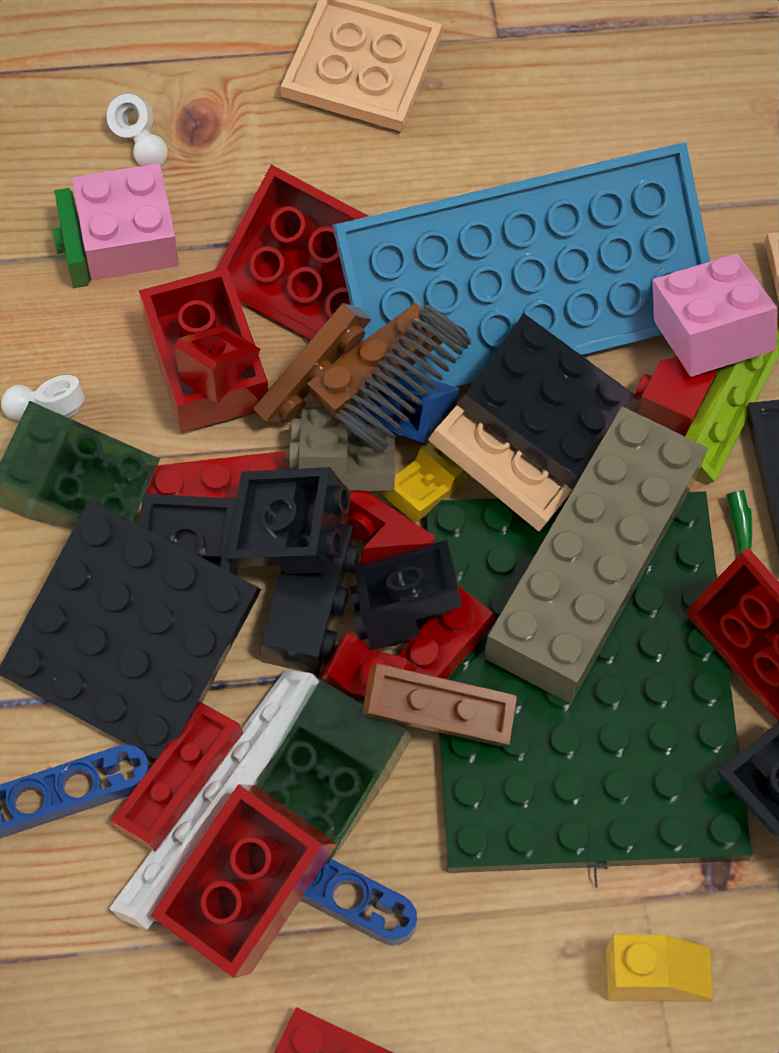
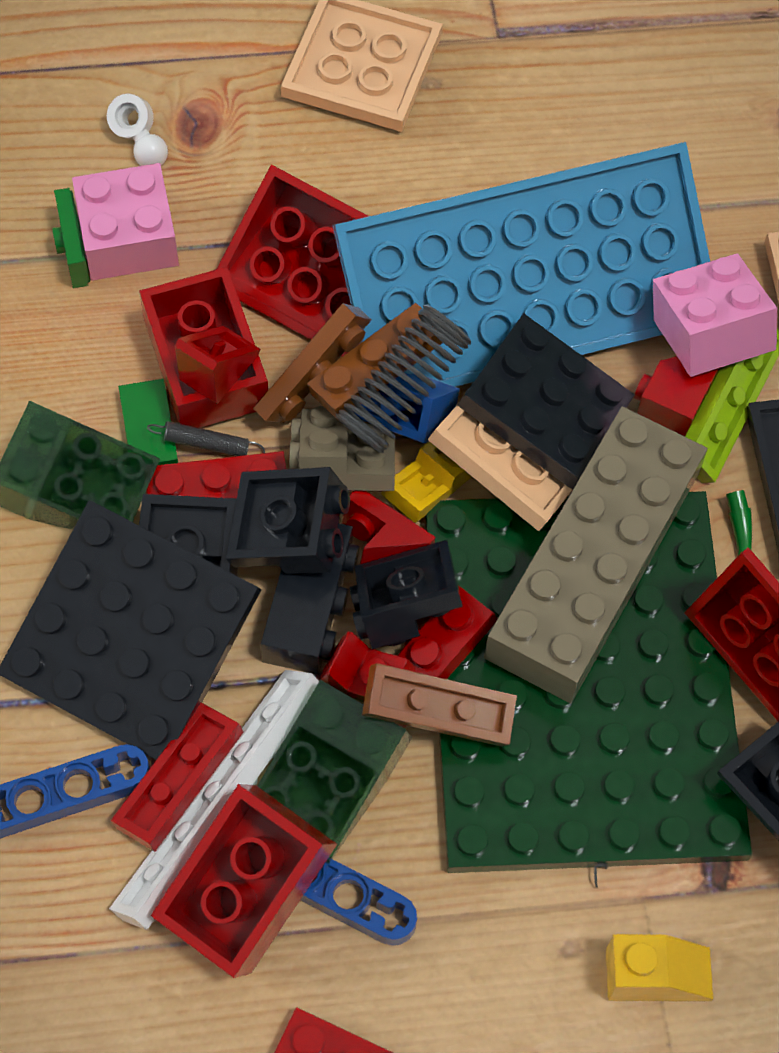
white plate [1,375,85,421] -> none
none -> green tile [118,378,178,474]
none -> dark grey piece [147,421,265,456]

